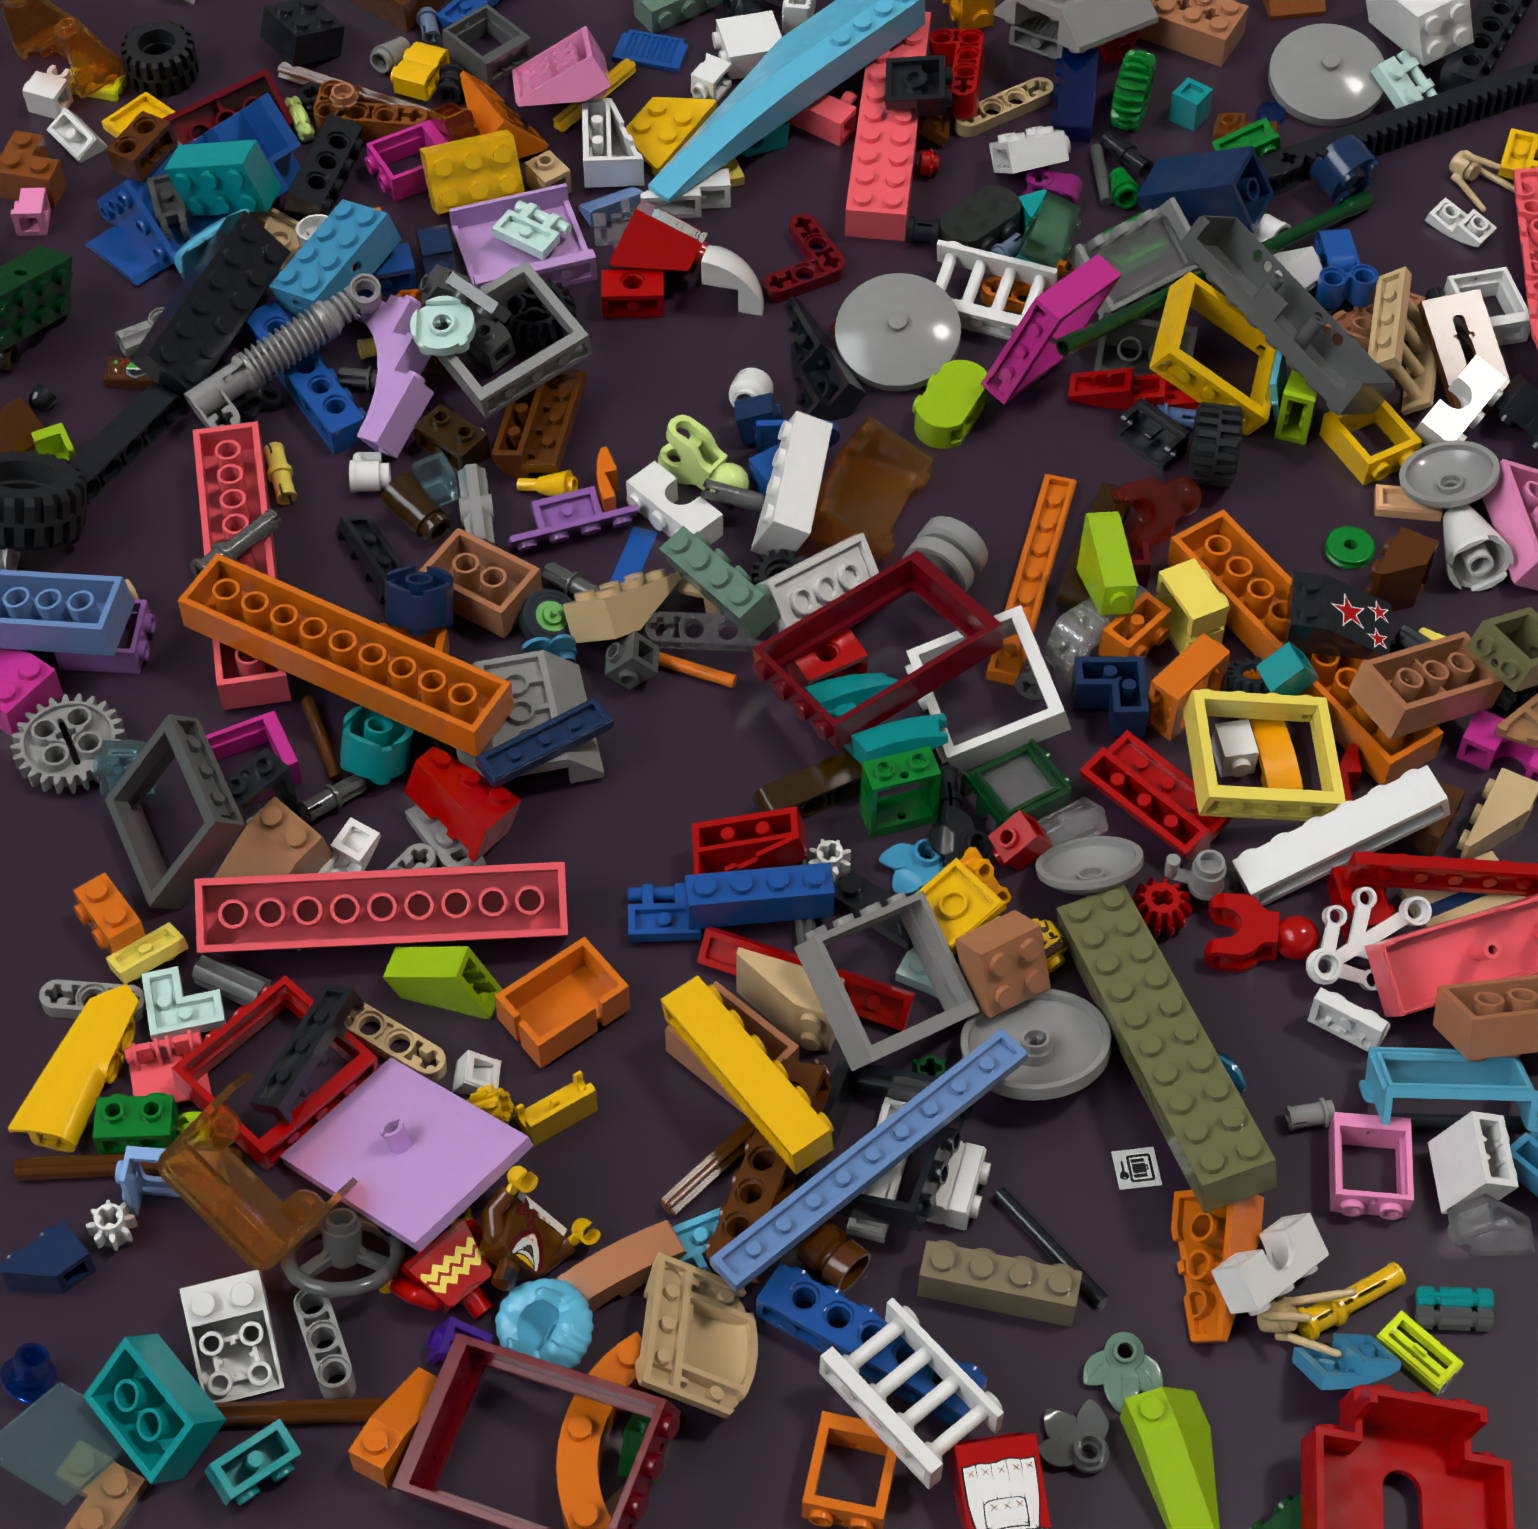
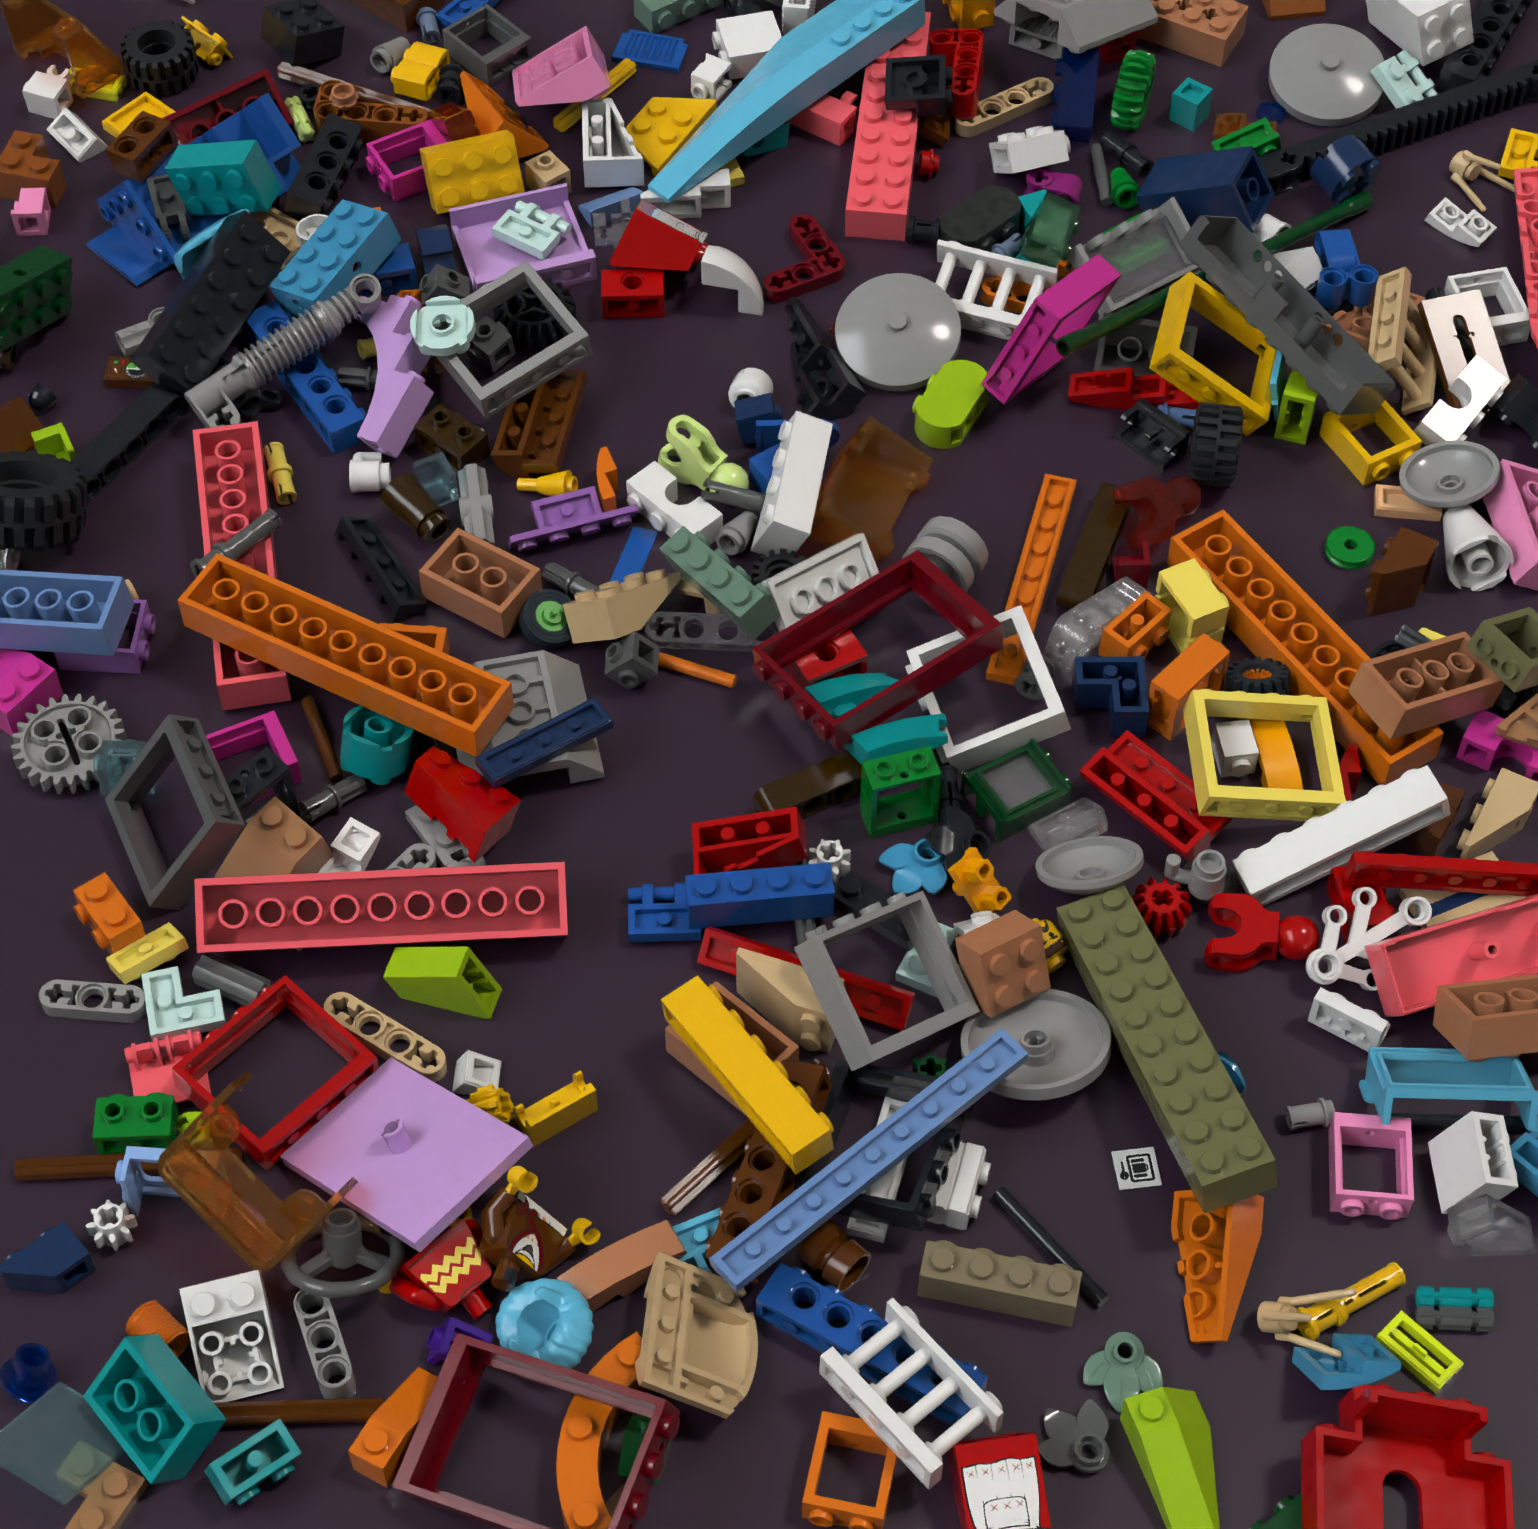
yellow panel [8,984,139,1153] -> none
black hinge [249,984,365,1125] -> none
dark blue brick [385,566,454,636] -> none
plate [445,271,512,323] -> none
orange piece [494,936,631,1069] -> none
dark azure plate [521,634,578,663] -> none
yellow tile [916,858,1007,955] -> none
red brick [988,810,1053,871] -> none
lime slope [1077,511,1138,615] -> none
white arch [1211,1213,1329,1316] -> none
teal panel [1257,642,1319,696] -> none
black slope [1285,571,1391,660] -> none
none -> orange piece [125,1300,190,1358]
none -> yellow hinge [181,16,233,66]
none -> light grey cone [716,511,759,555]

